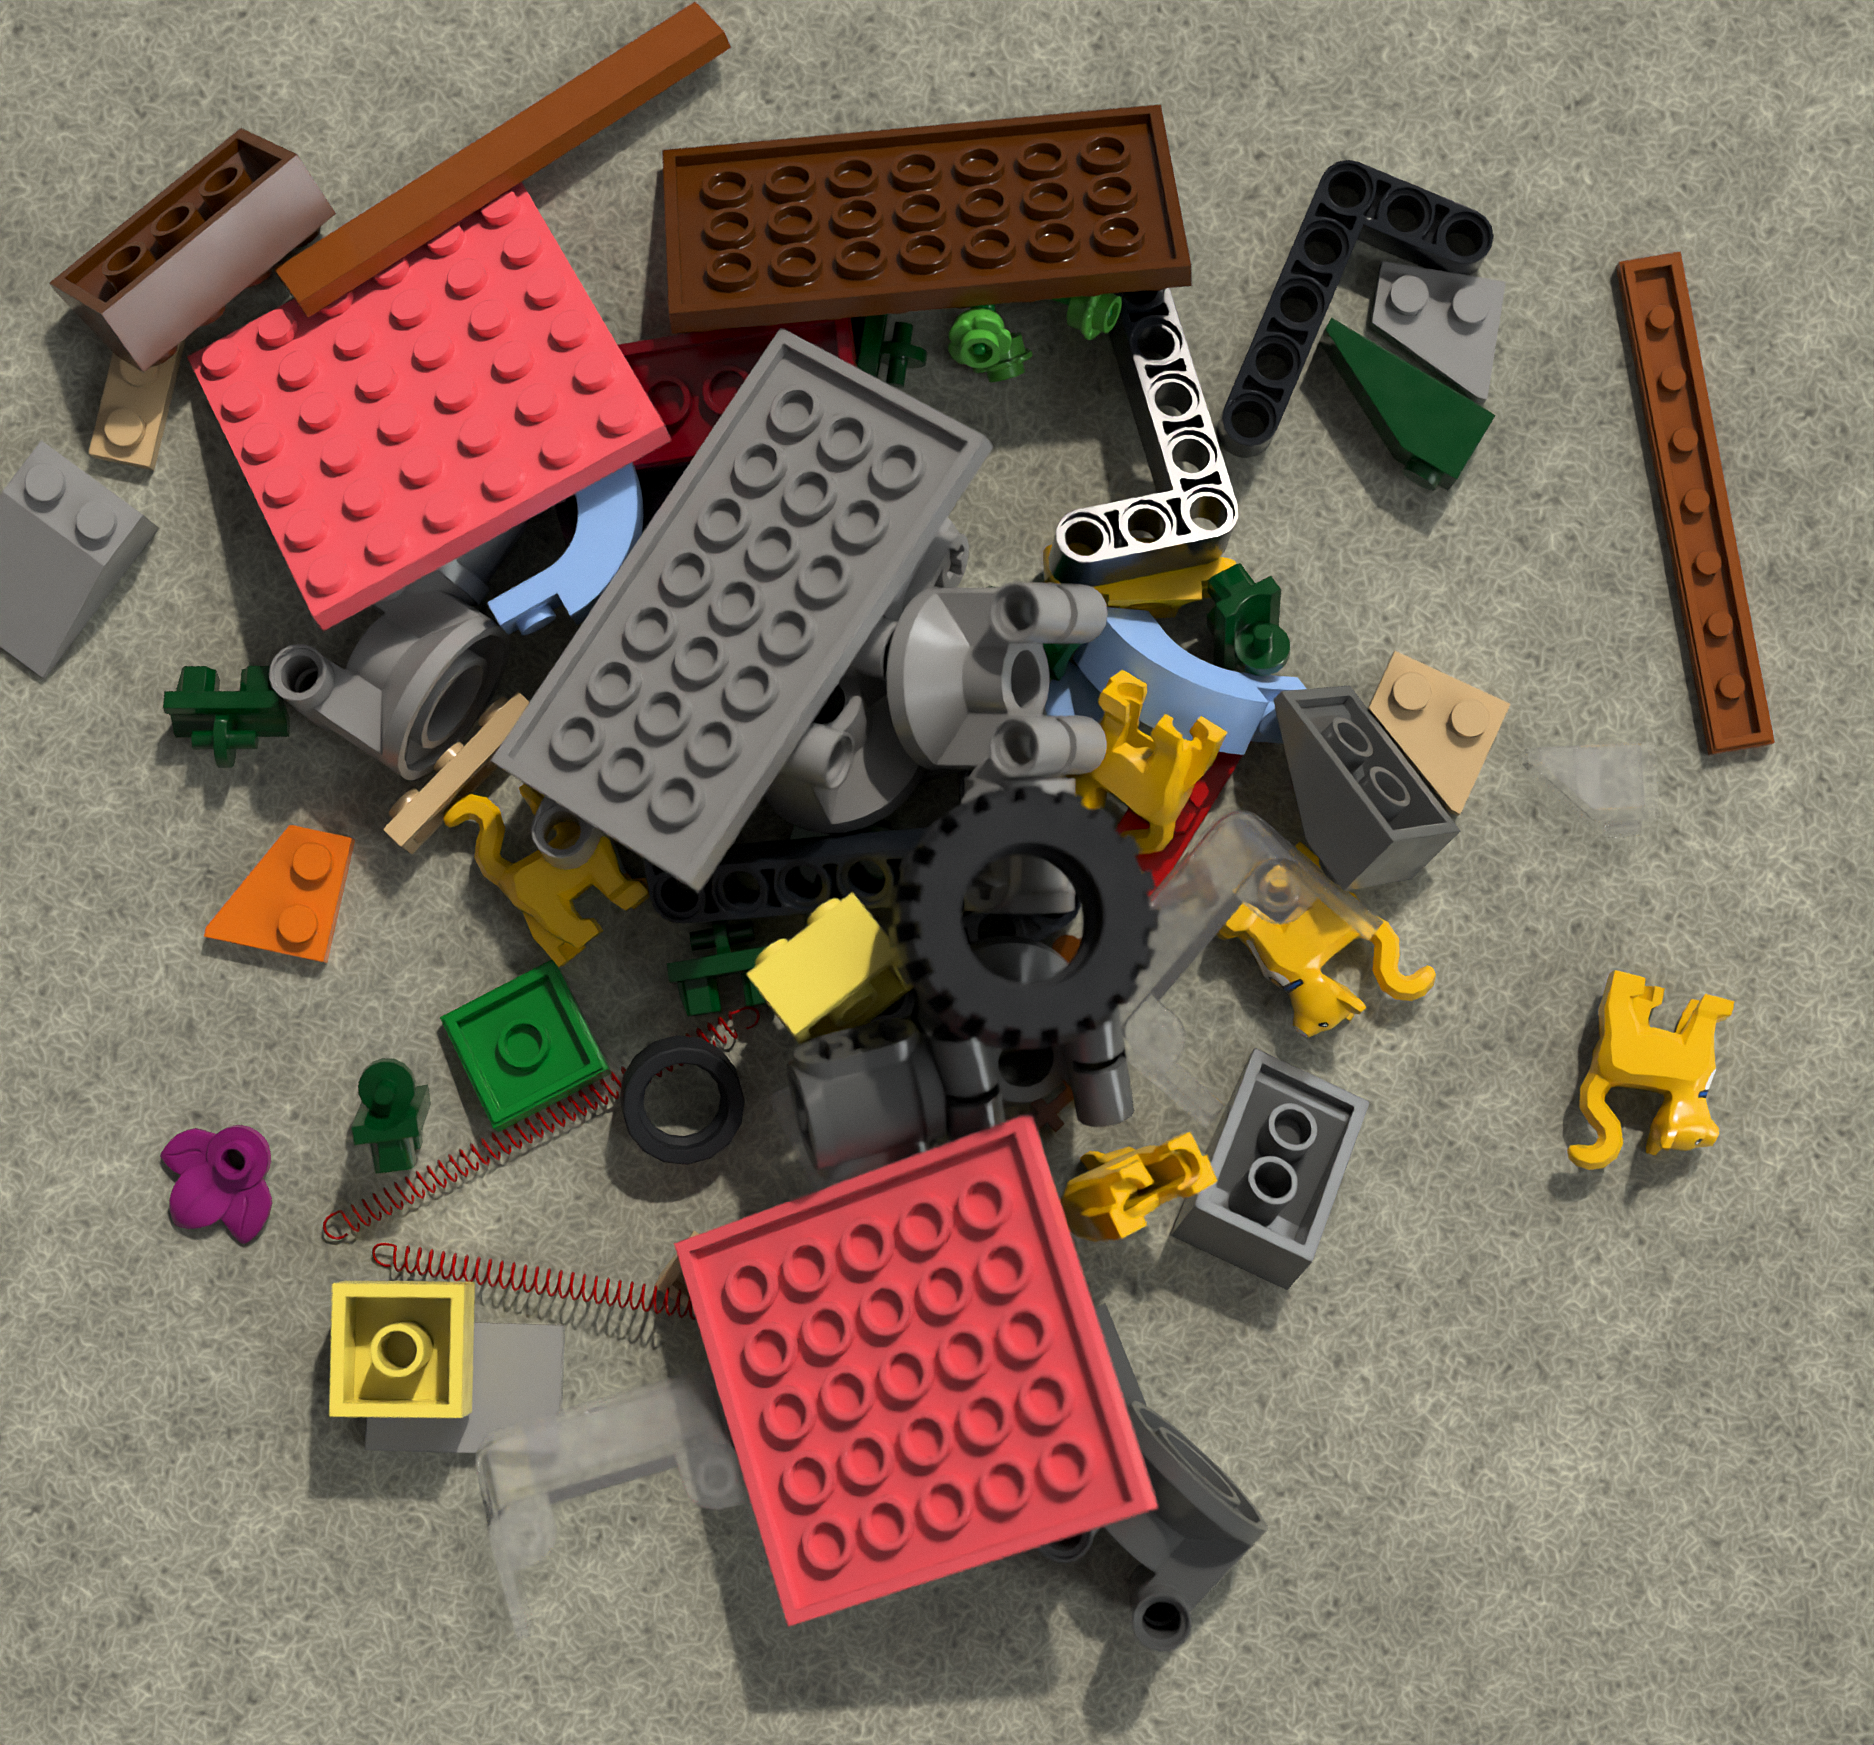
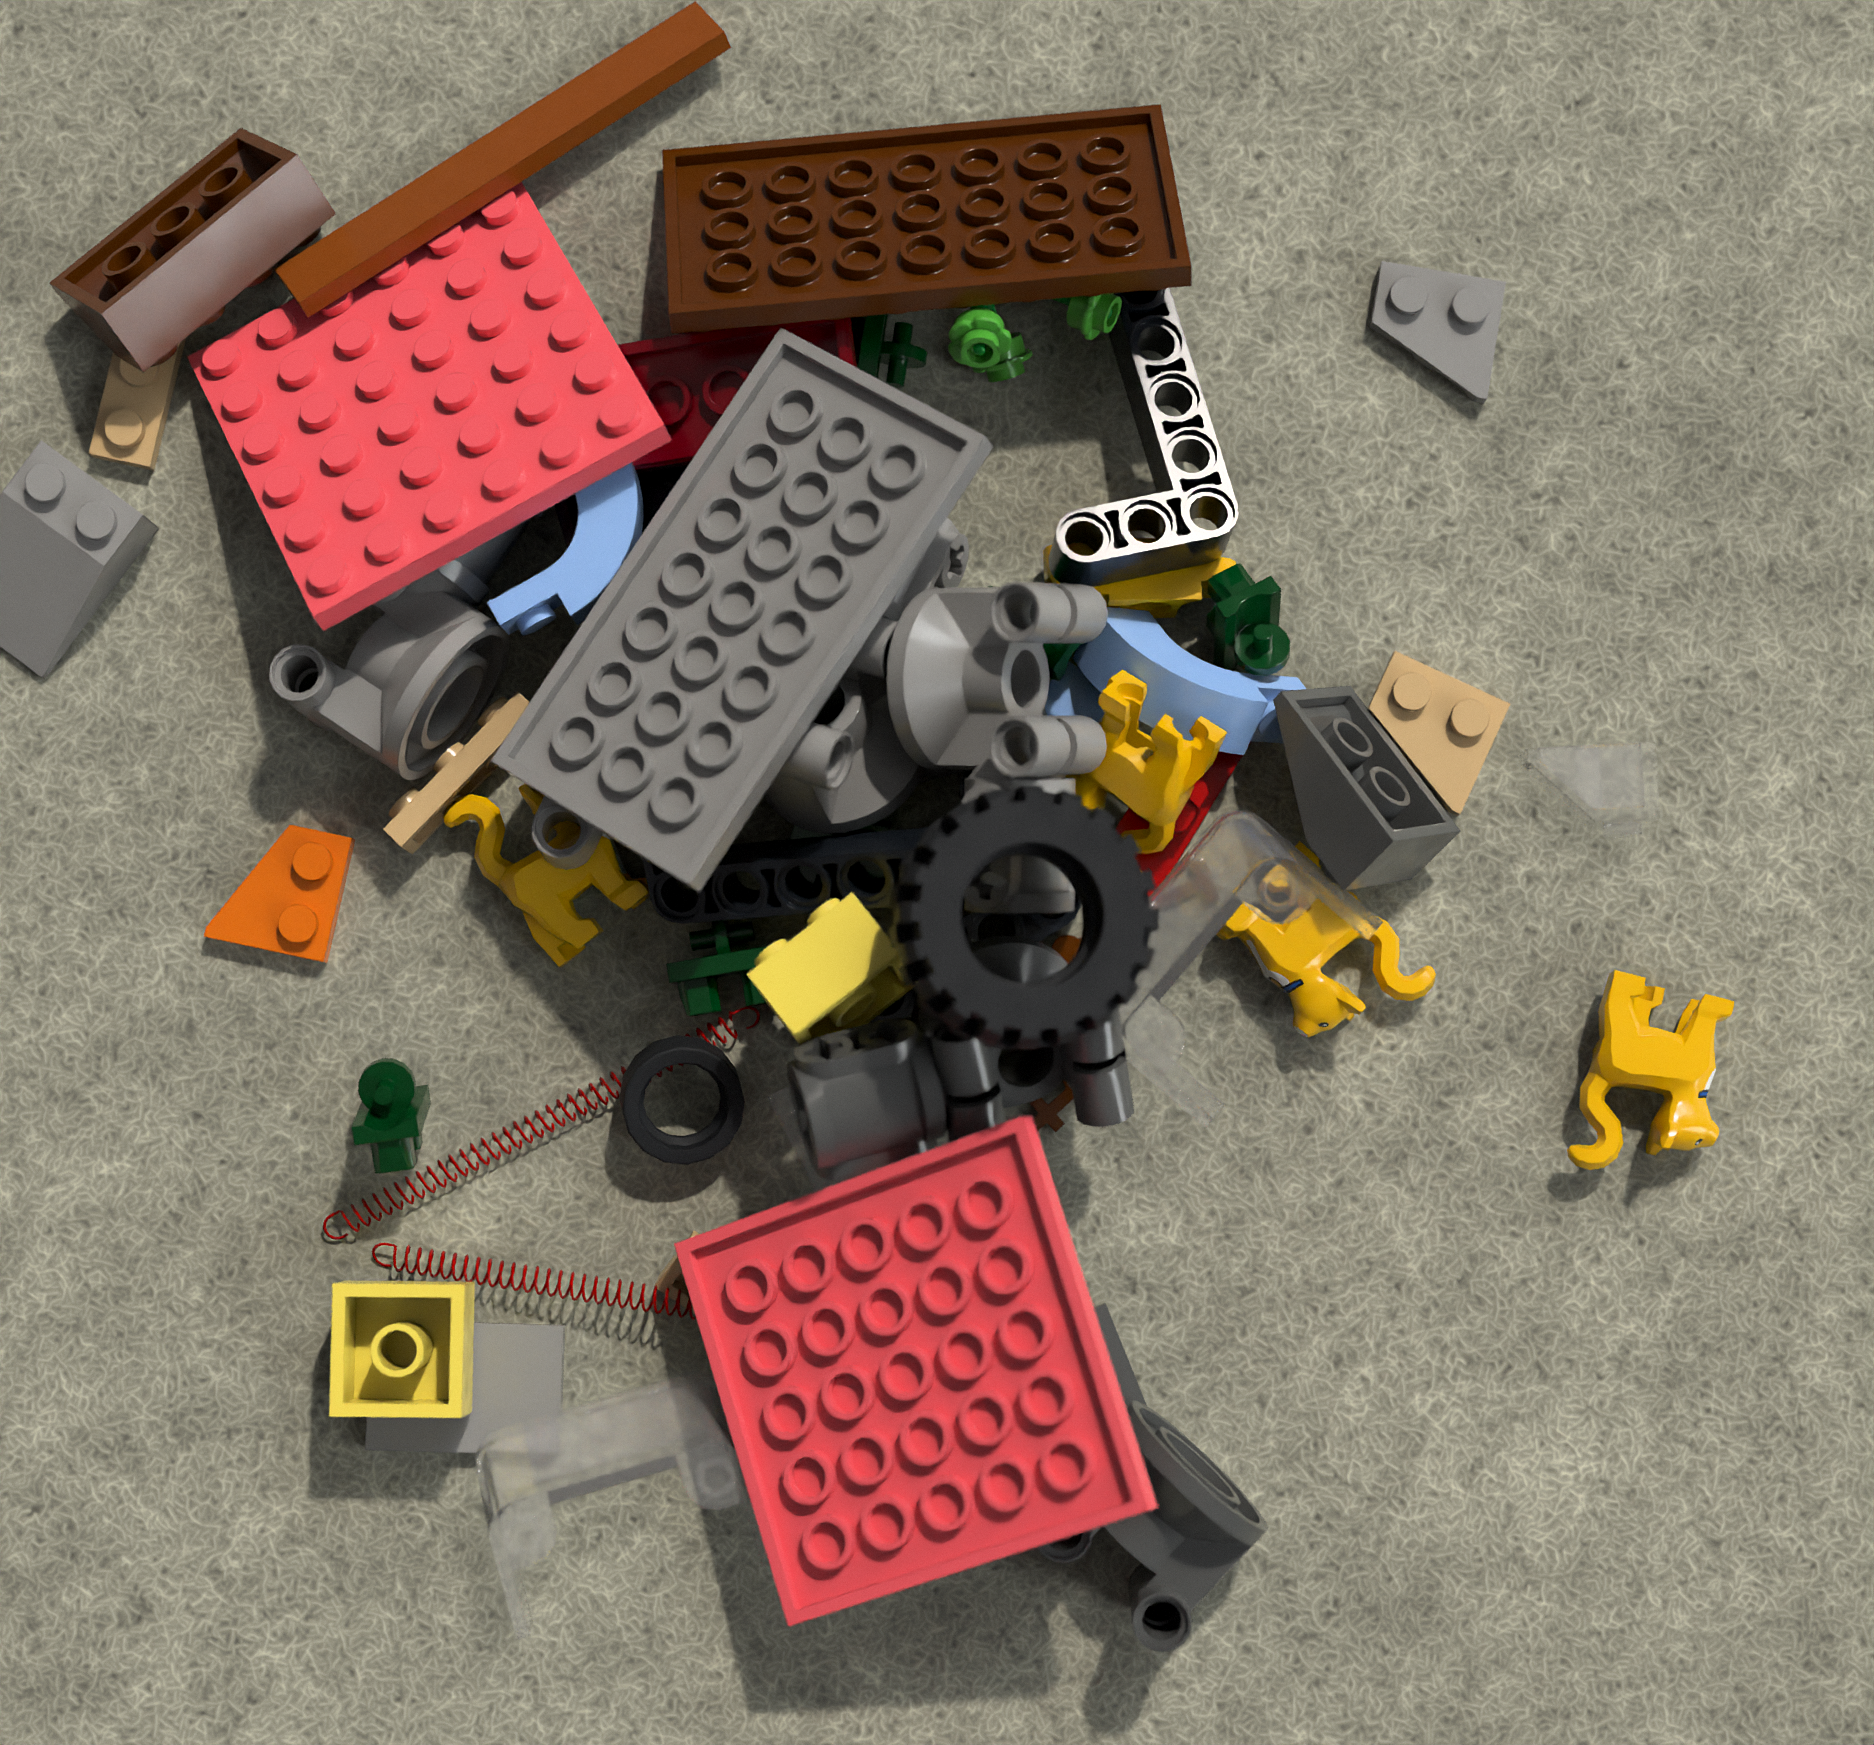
magenta plate [160,1125,273,1244] -> none
dark green hips [163,666,290,768] -> none
green tile [440,959,612,1132] -> none
yellow animal [1059,1132,1217,1242] -> none
dark grey slope [1171,1048,1370,1290] -> none
black beam [1217,160,1494,458] -> none
dark green slope [1319,318,1496,491] -> none
dark orange tile [1616,251,1775,756] -> none

